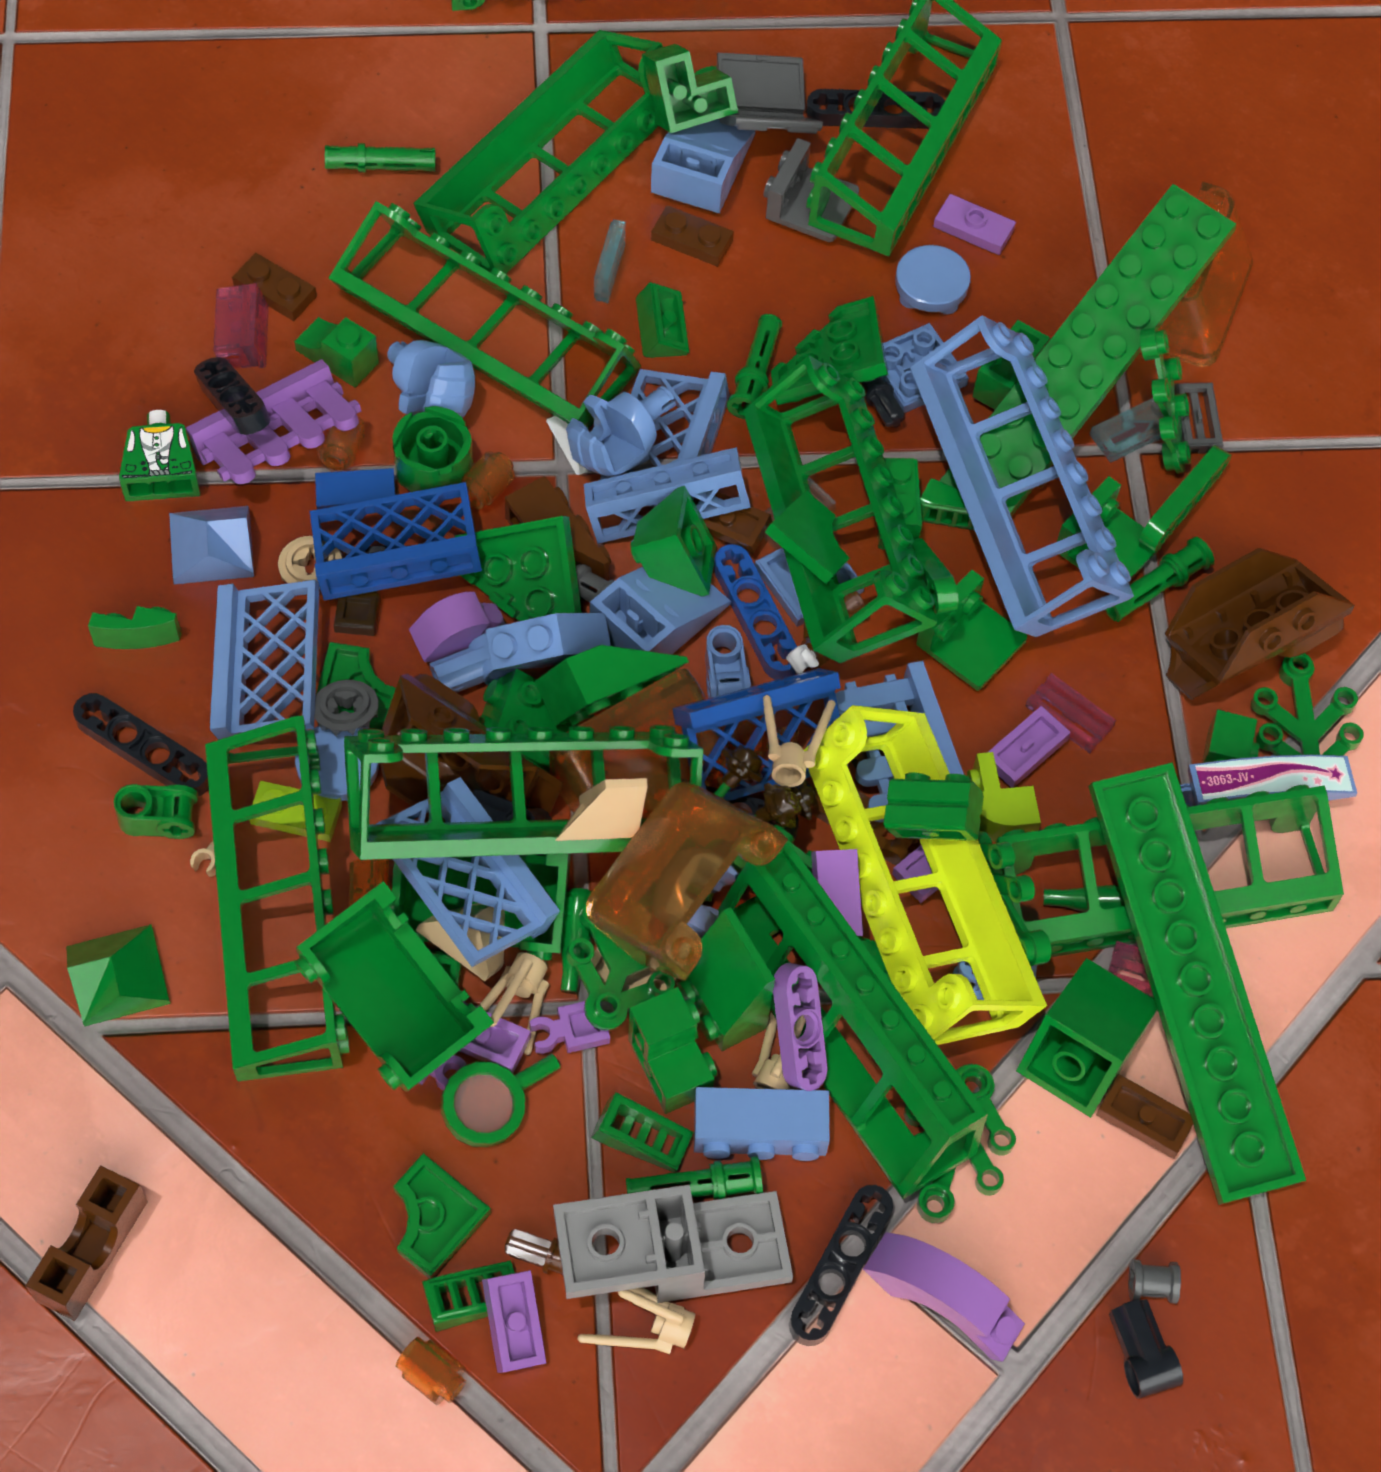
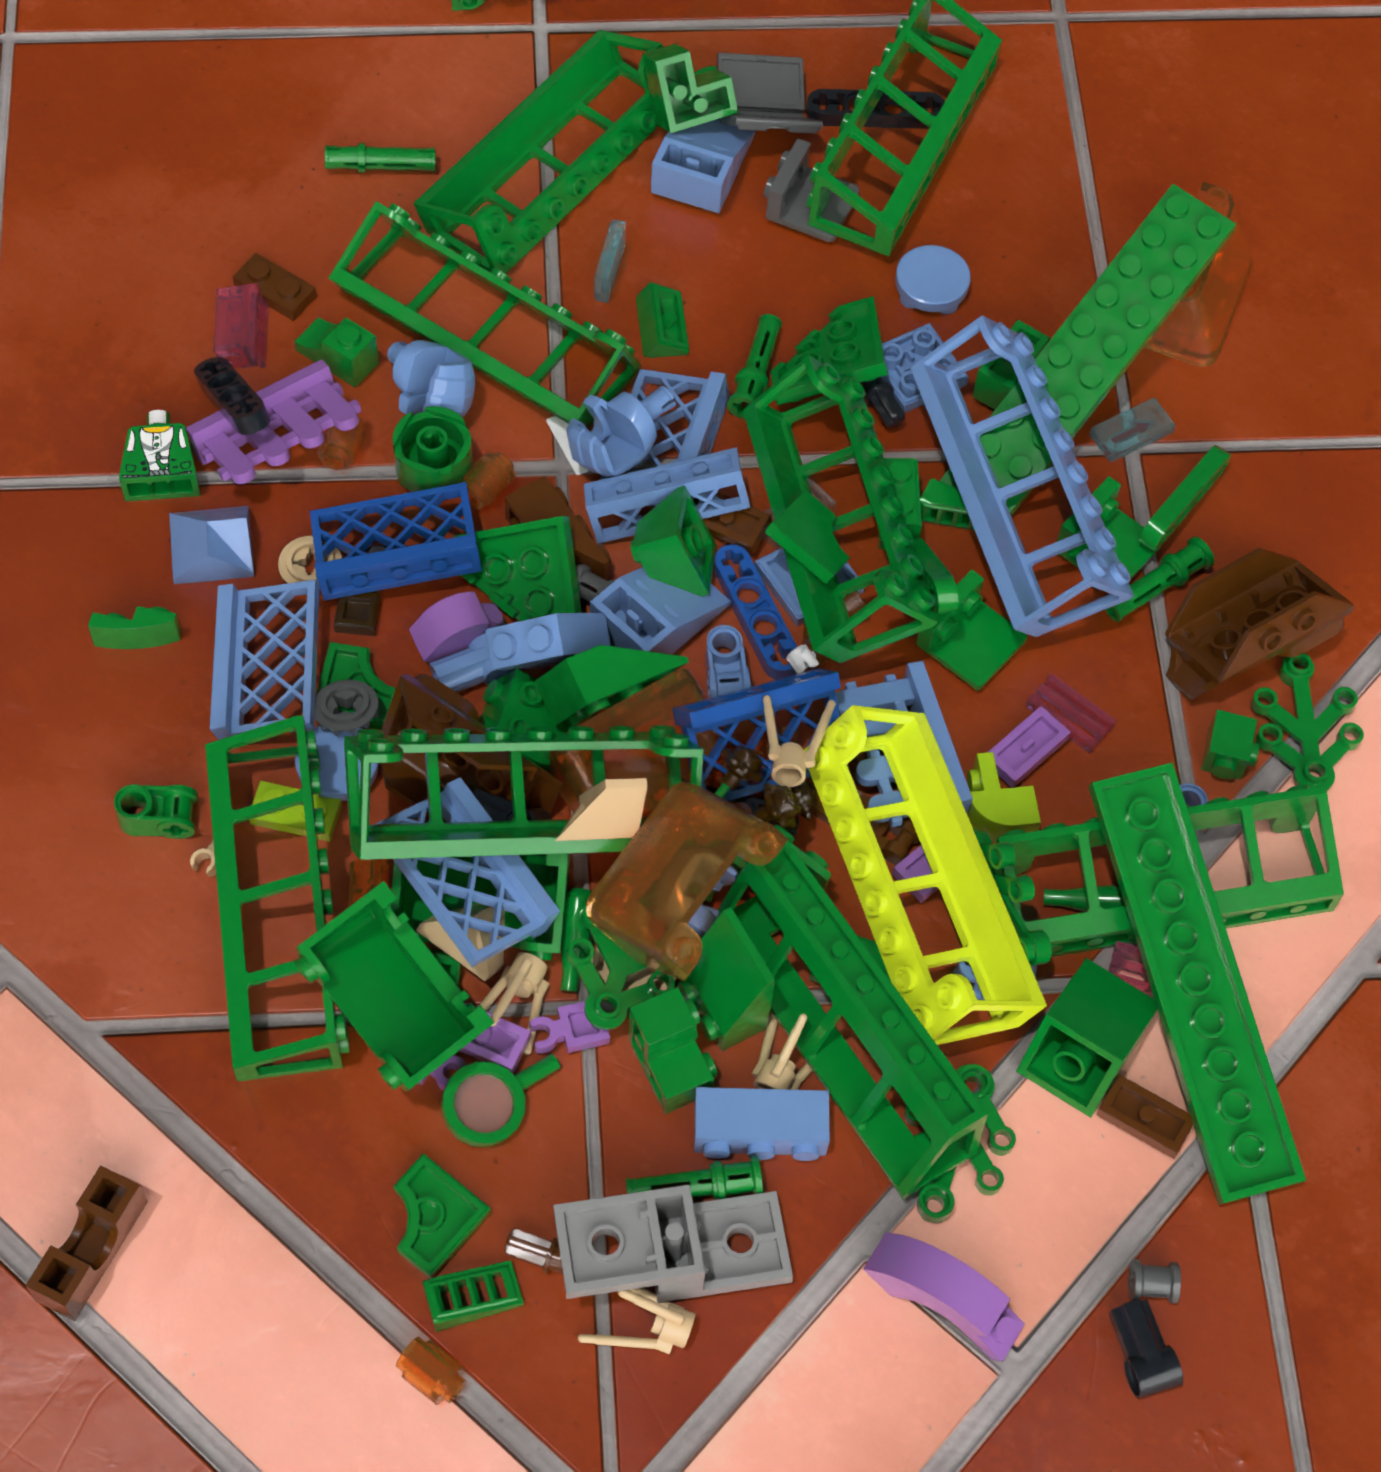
green slope [66,924,170,1027] -> none
black beam [73,693,209,796] -> none
blue tile [315,468,396,510] -> none
medium lavender plate [482,1270,546,1373] -> none
green slope [591,1092,694,1173] -> none
reddish brown plate [651,205,734,267] -> none
medium lavender beam [773,963,827,1091] -> none
black beam [789,1185,893,1346] -> none
medium lavender tile [811,849,863,936] -> none
green brick [883,772,984,841] -> none
medium lavender plate [933,194,1016,255] -> none
green plant [1140,327,1191,473] -> none
dark grey tile [1174,383,1224,454] -> none
slope [1187,755,1357,806] -> none

